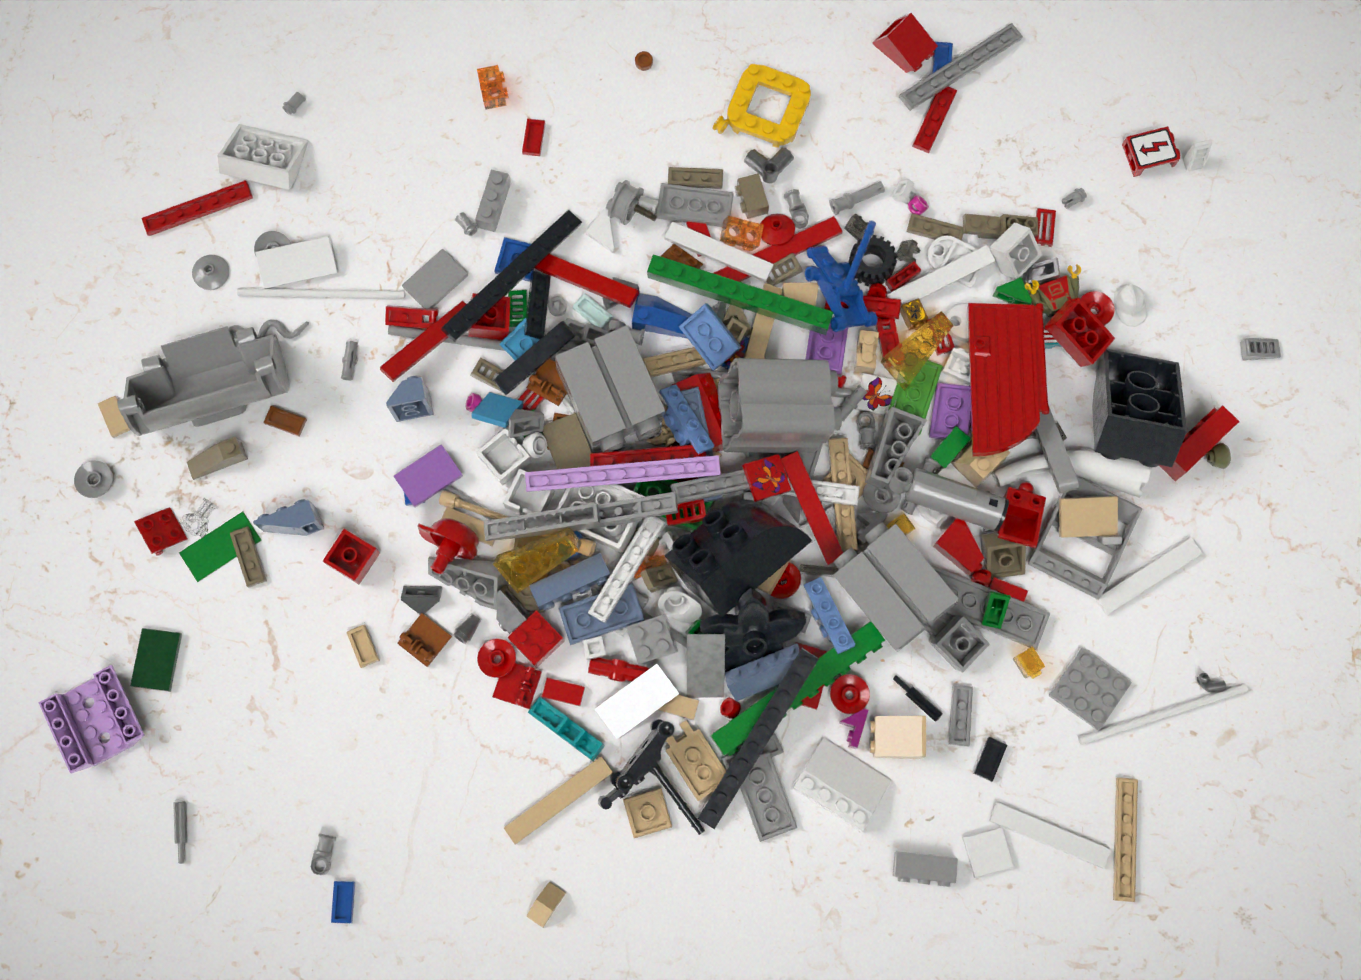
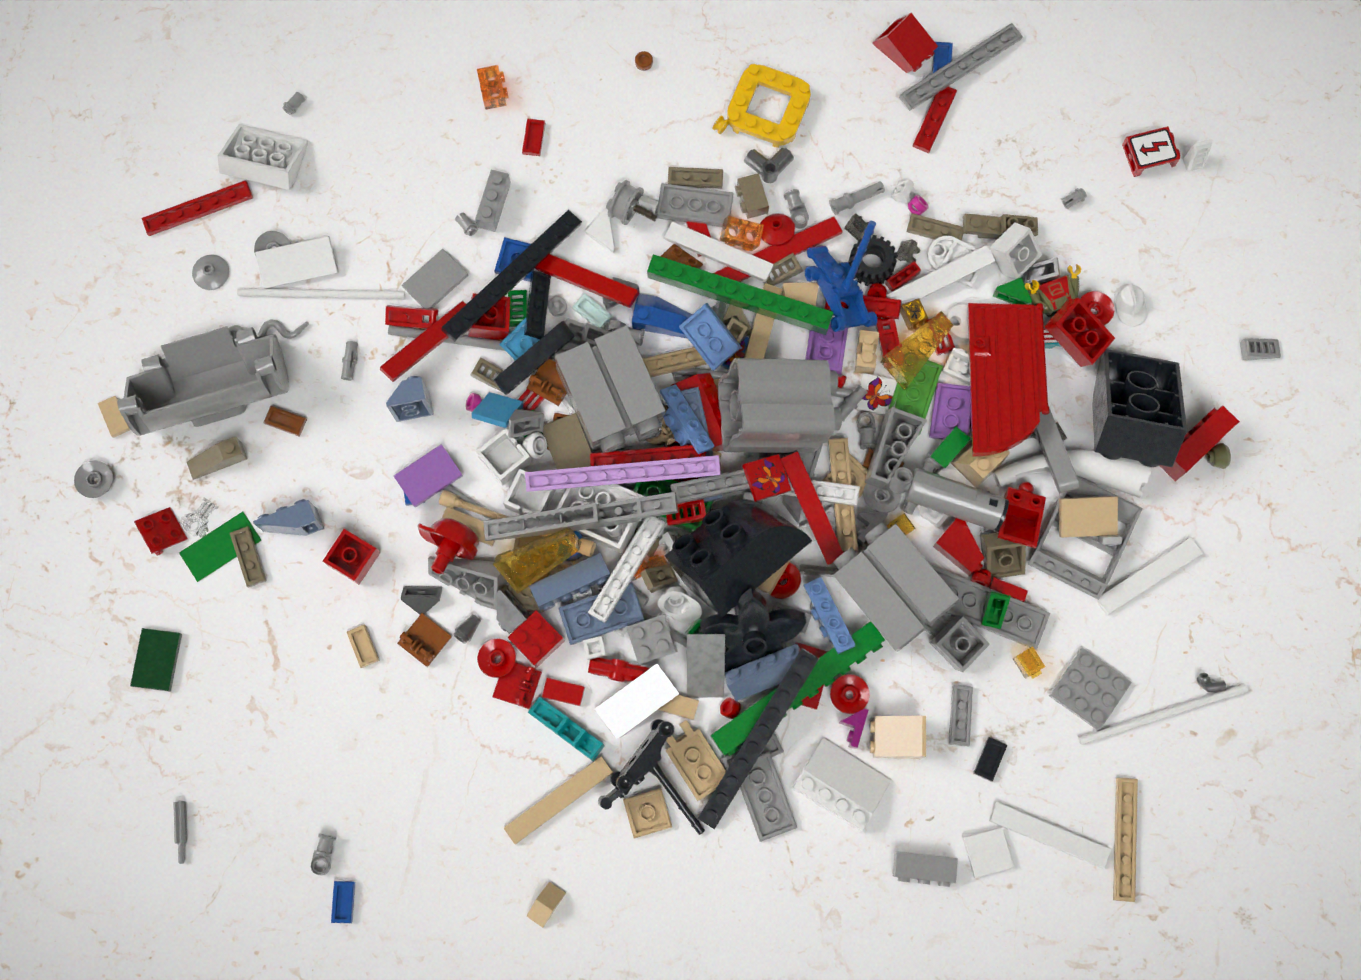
lavender slope [38,665,145,774] -> none
black axle [893,675,943,722] -> none
red tile [1034,208,1056,247] -> none

